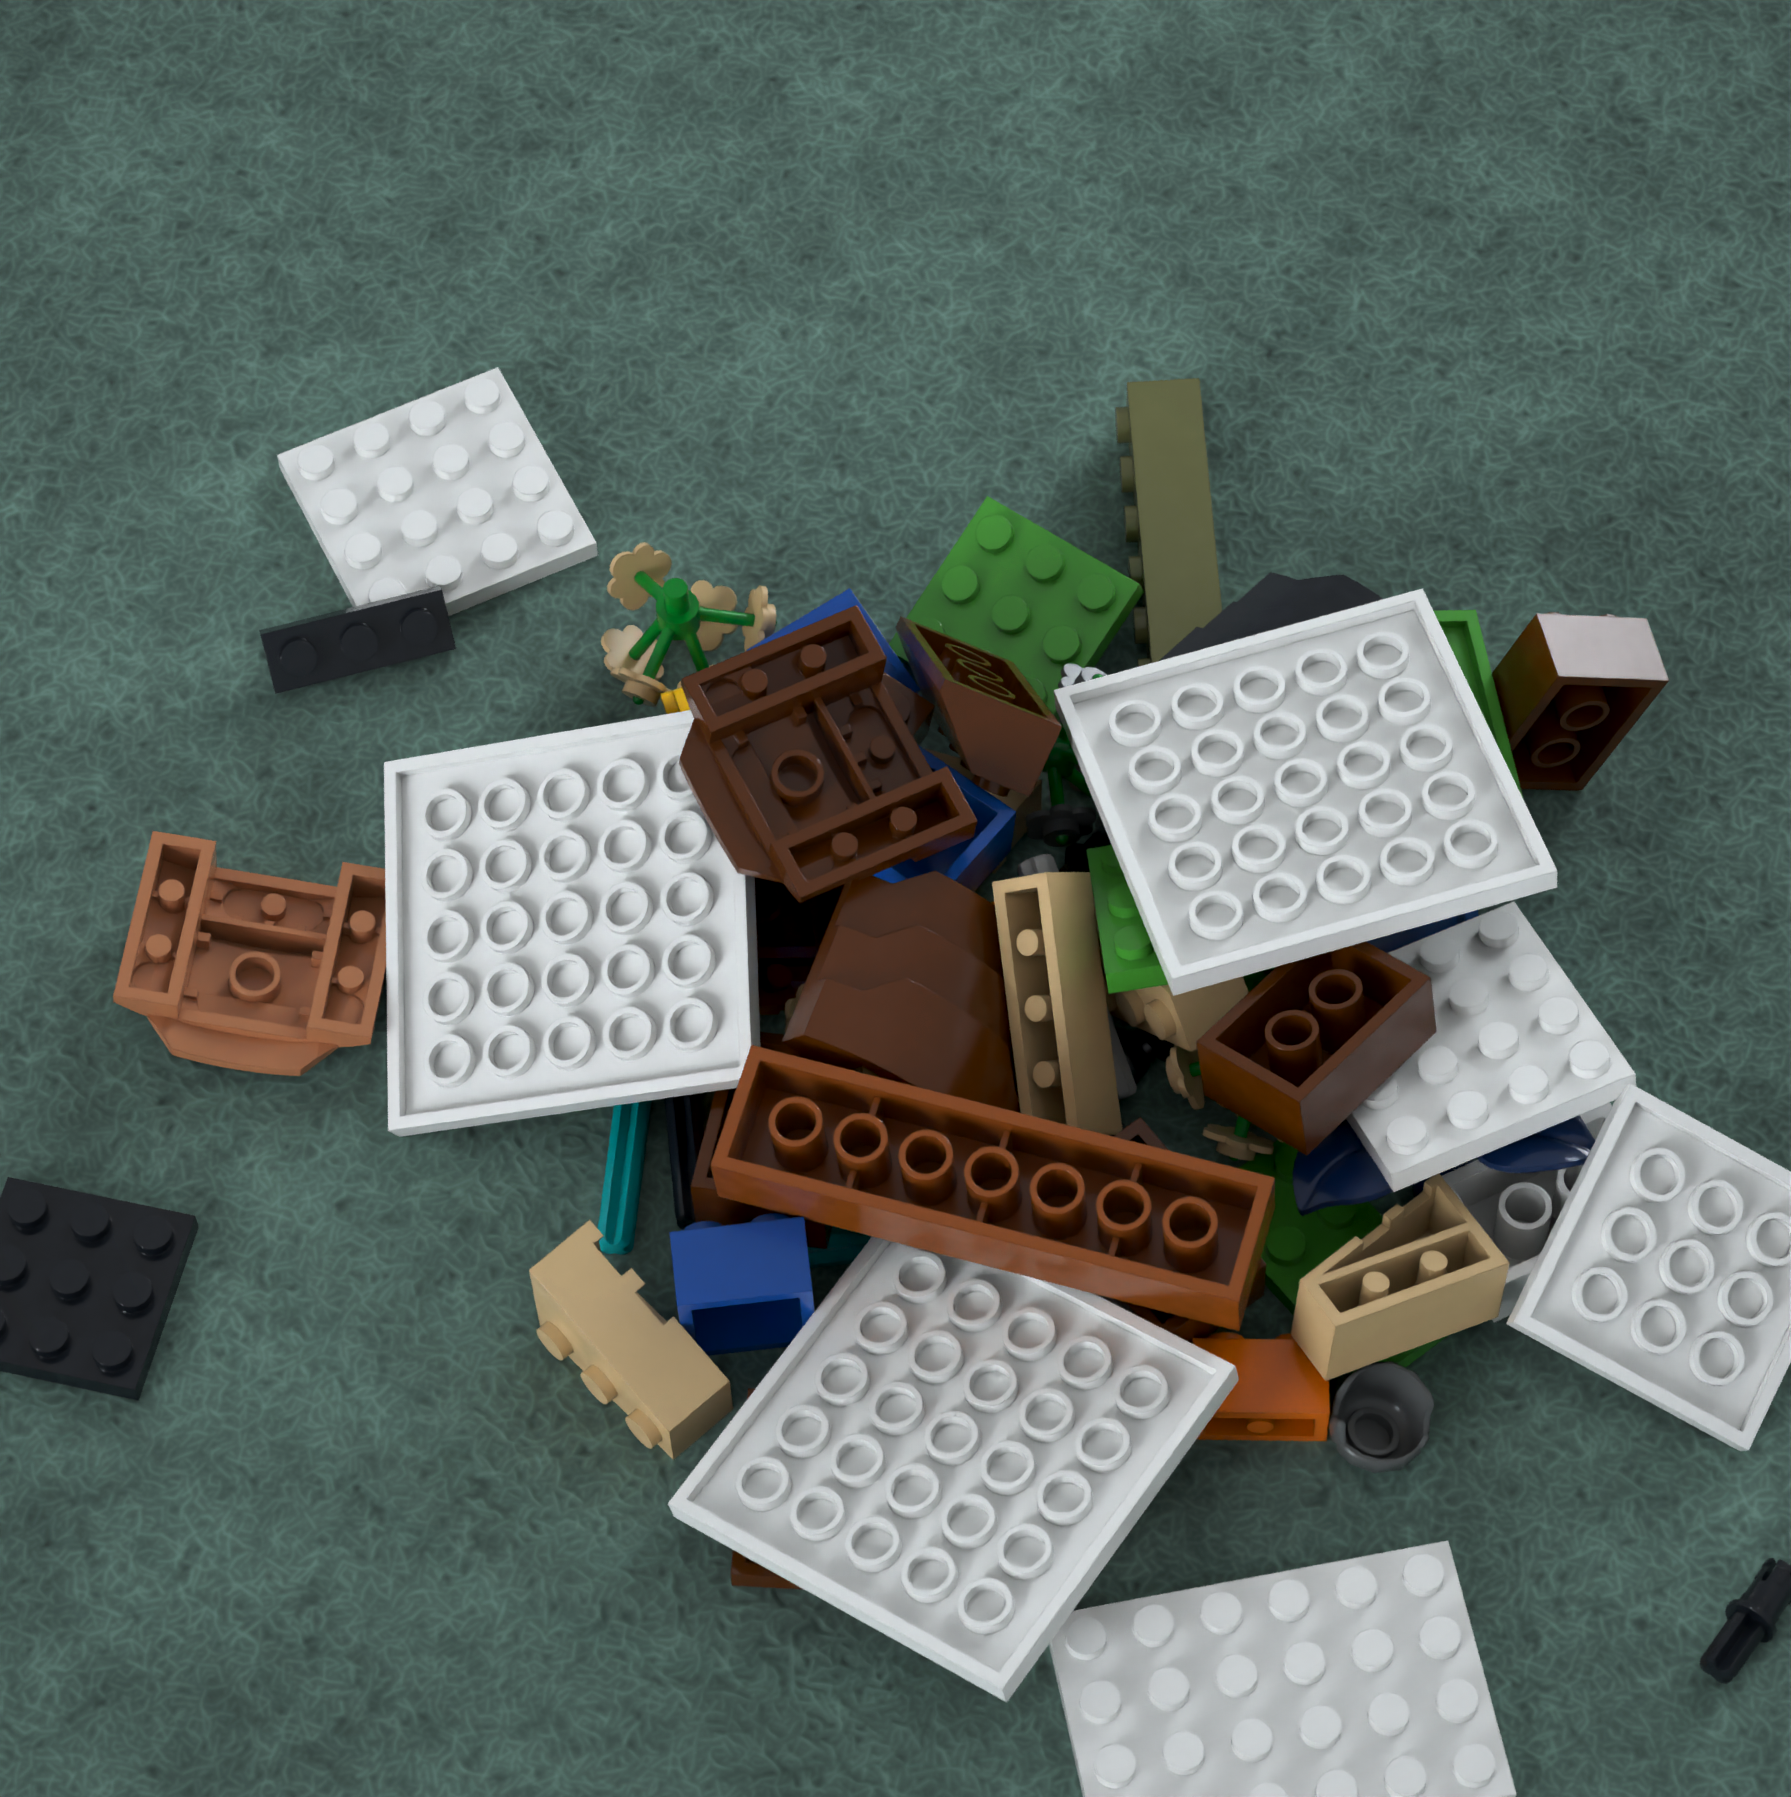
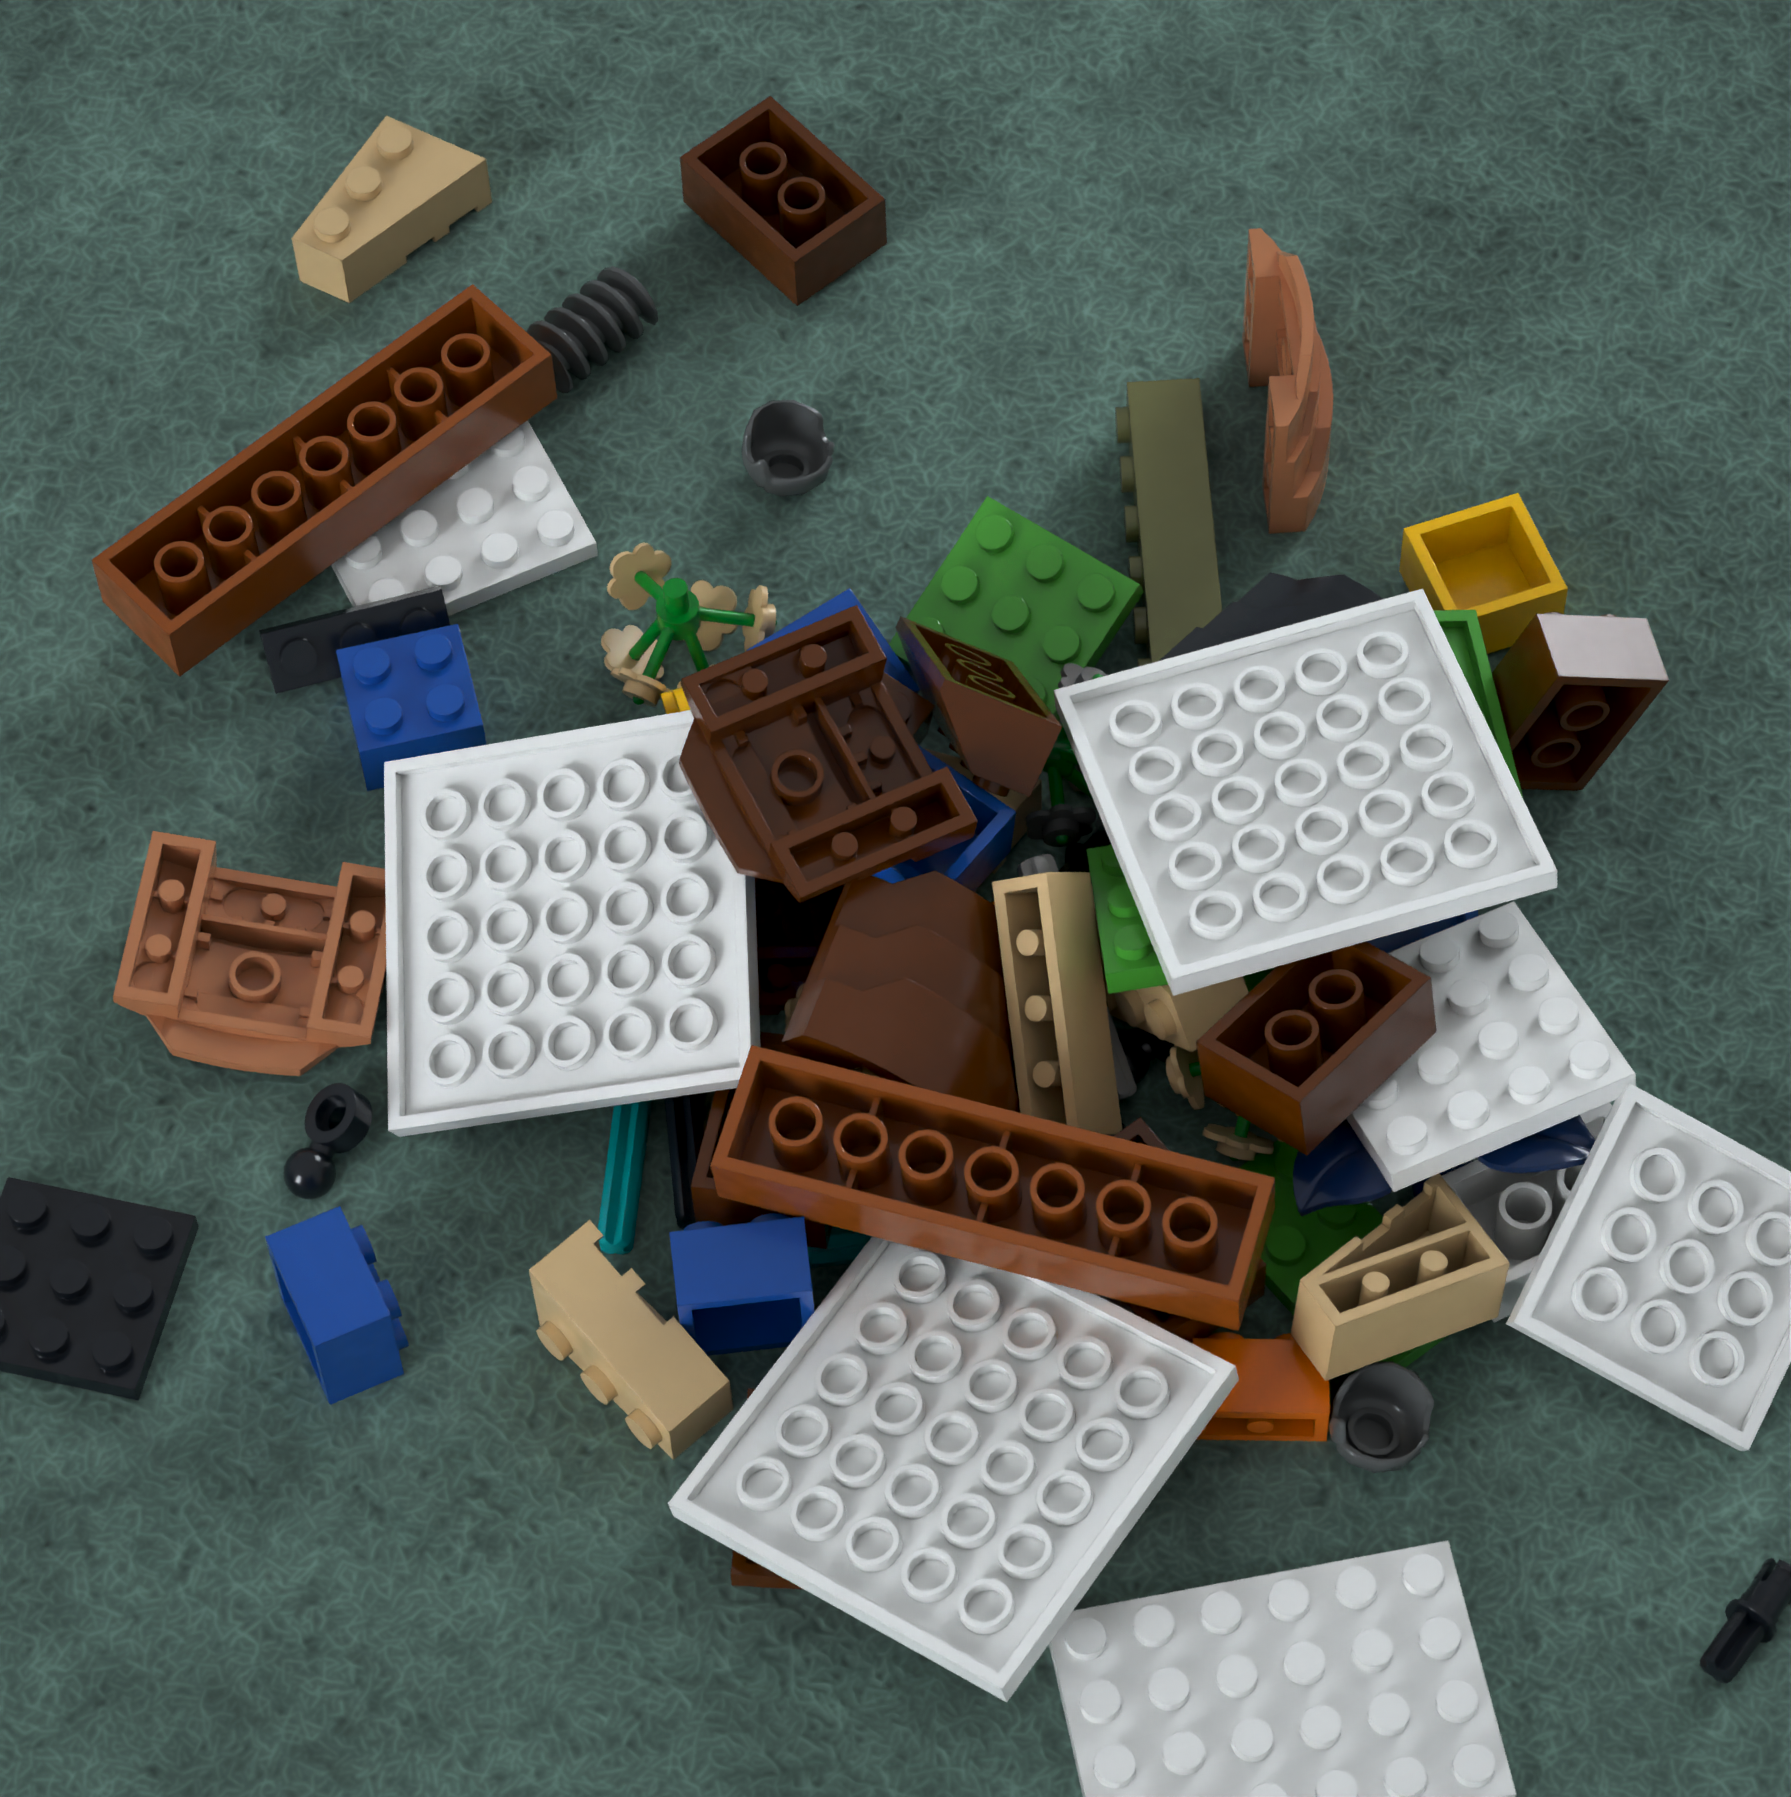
none -> dark orange brick [91,284,557,677]
none -> blue piece [265,1206,409,1405]
none -> black plate [283,1083,372,1199]
none -> tan wedge [292,115,492,303]
none -> blue piece [336,624,486,791]
none -> dark grey piece [527,266,658,393]
none -> reddish brown brick [680,96,887,306]
none -> dark grey hair [741,400,834,497]
none -> nougat slope [1242,228,1333,534]
none -> yellow piece [1399,493,1568,654]

